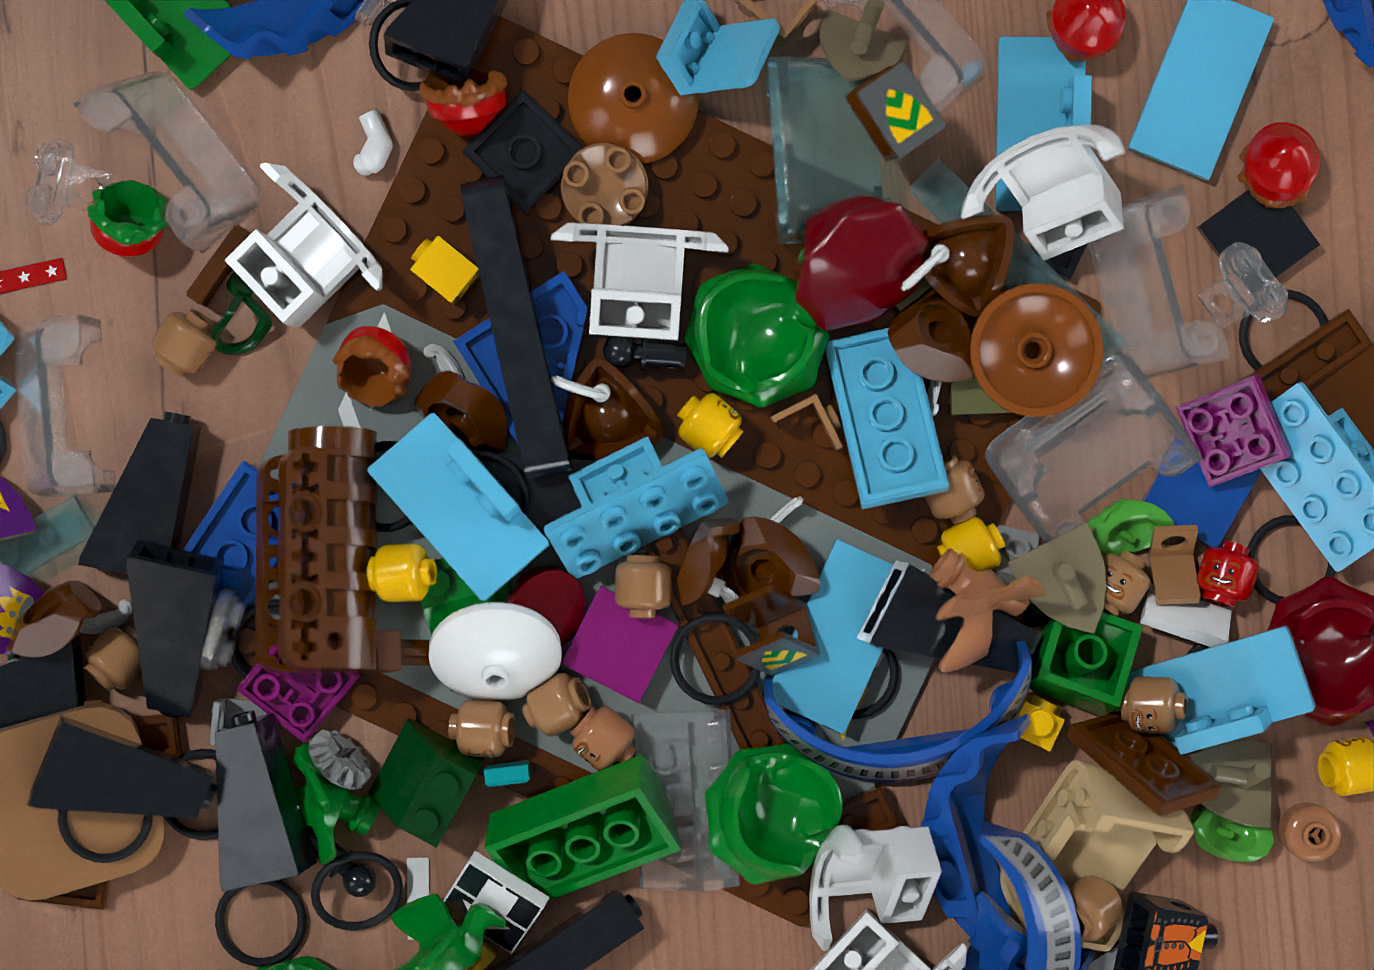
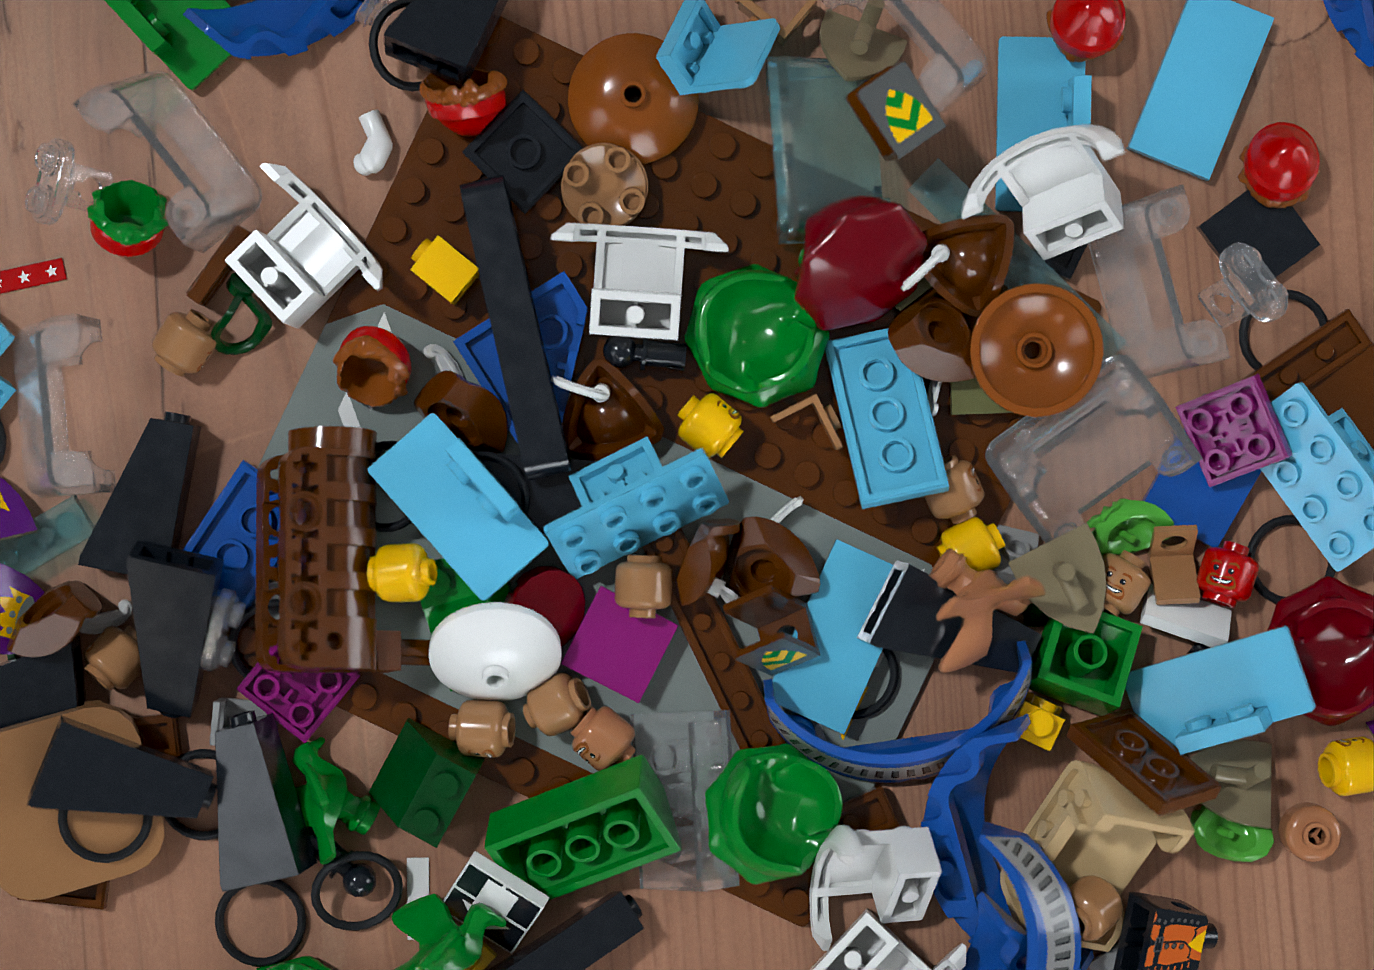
light grey gear [308,729,372,790] -> none
teal tile [484,760,532,787] -> none
black tyre [670,612,761,705] -> none
medium nougat head [1121,676,1188,734] -> none

